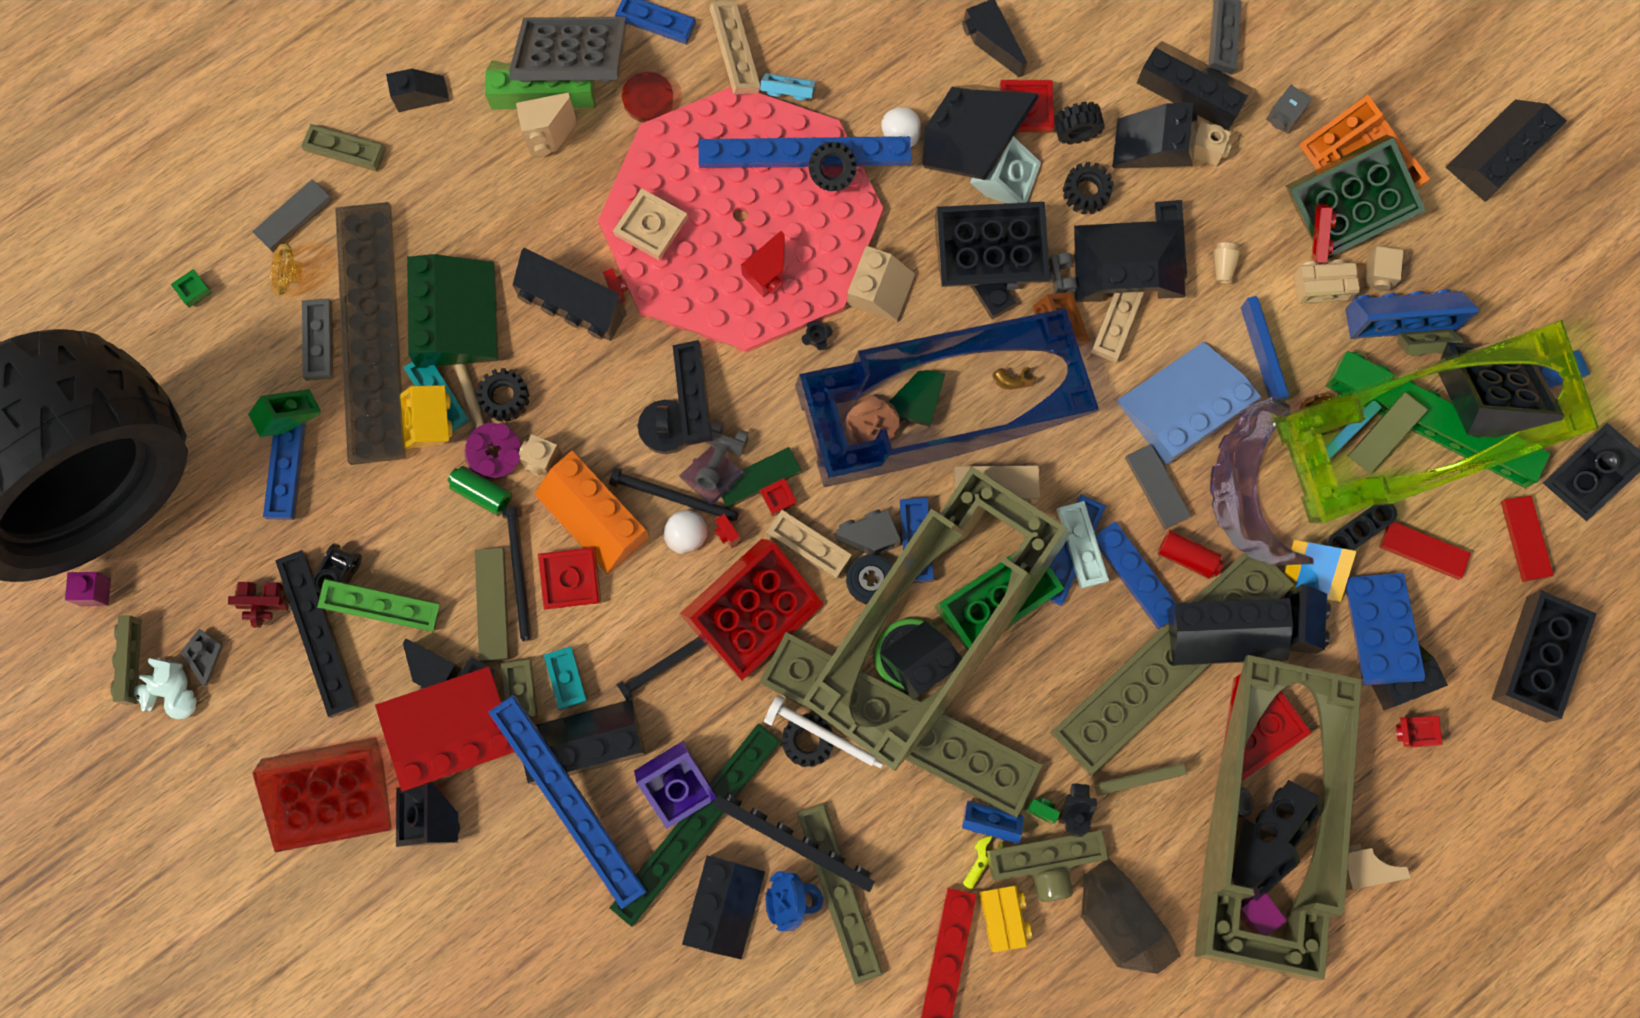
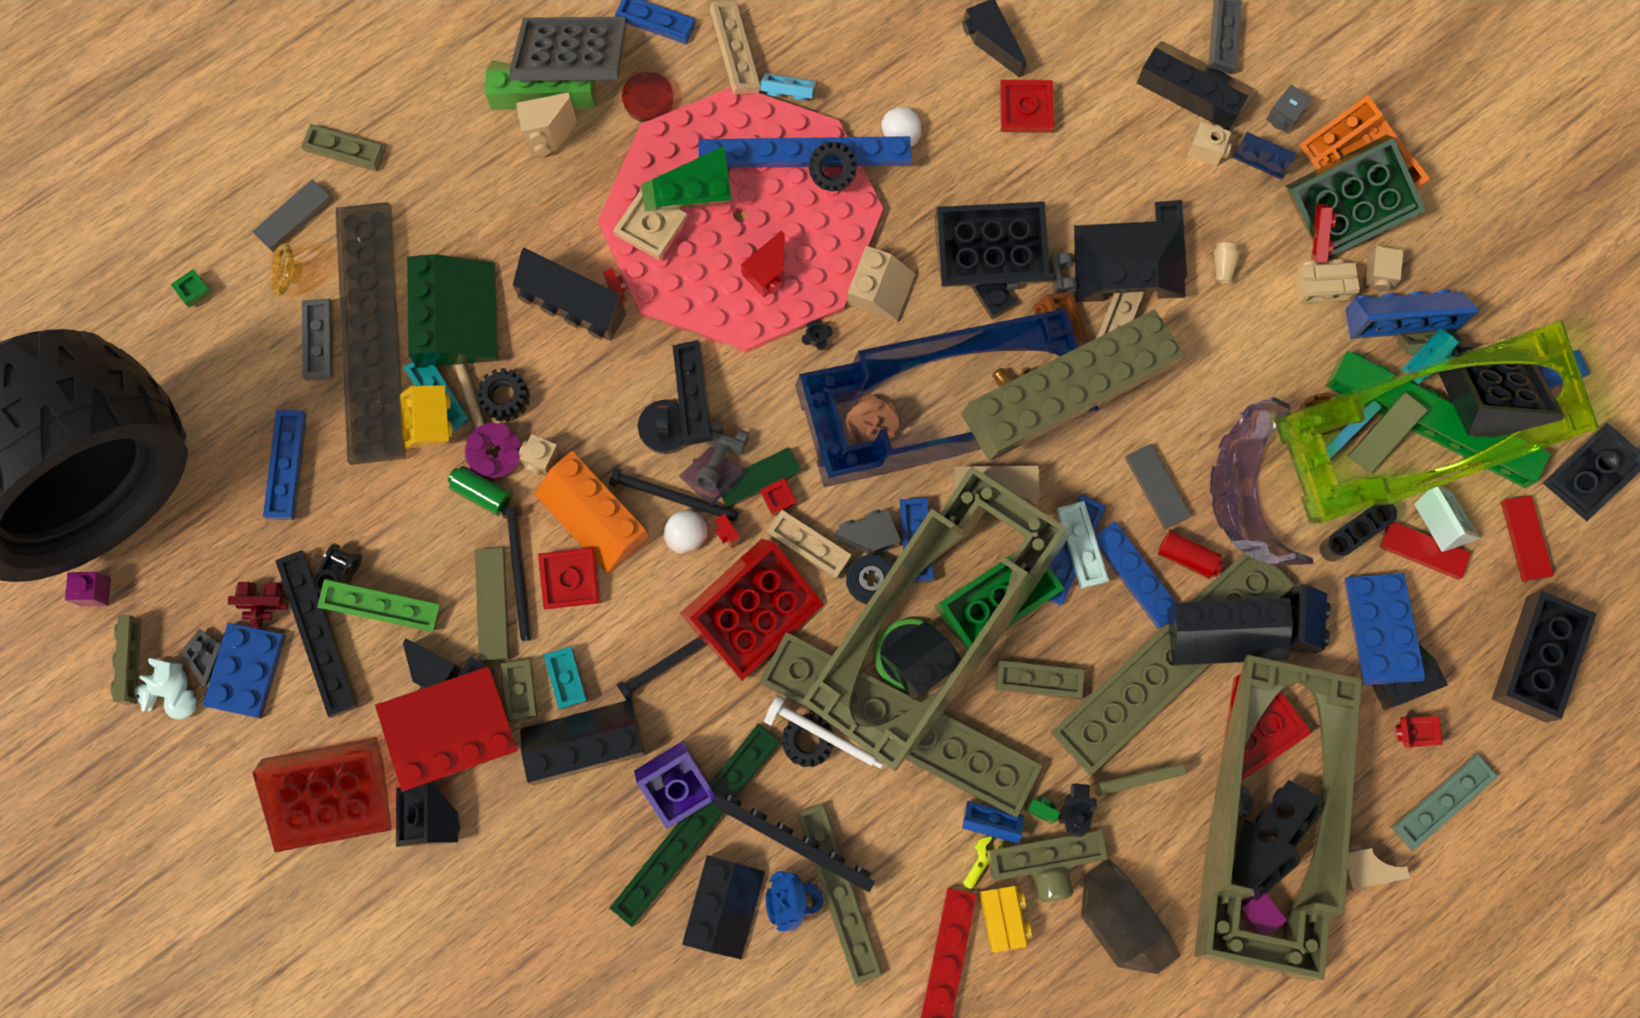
green slope [248,389,322,437] -> none
black slope [386,68,449,112] -> none
blue tile [488,694,647,909] -> none
dark green slope [889,370,945,427] -> none
black slope [923,84,1039,180] -> none
light aqua slope [970,137,1041,203] -> none
black tyre [1053,102,1105,144] -> none
black tyre [1063,162,1114,215] -> none
black slope [1112,102,1198,168] -> none
medium blue slope [1116,342,1261,466] -> none
blue tile [1241,296,1290,407] -> none
sticker [1284,540,1356,602] -> none
black slope [1445,99,1567,202] -> none
none -> blue plate [203,623,286,719]
none -> green wedge [641,146,732,211]
none -> olive brick [961,309,1184,462]
none -> olive plate [995,660,1084,700]
none -> dark blue plate [1233,132,1296,179]
none -> sand green tile [1391,754,1498,850]
none -> teal plate [1401,328,1459,384]
none -> light aqua slope [1414,484,1480,552]

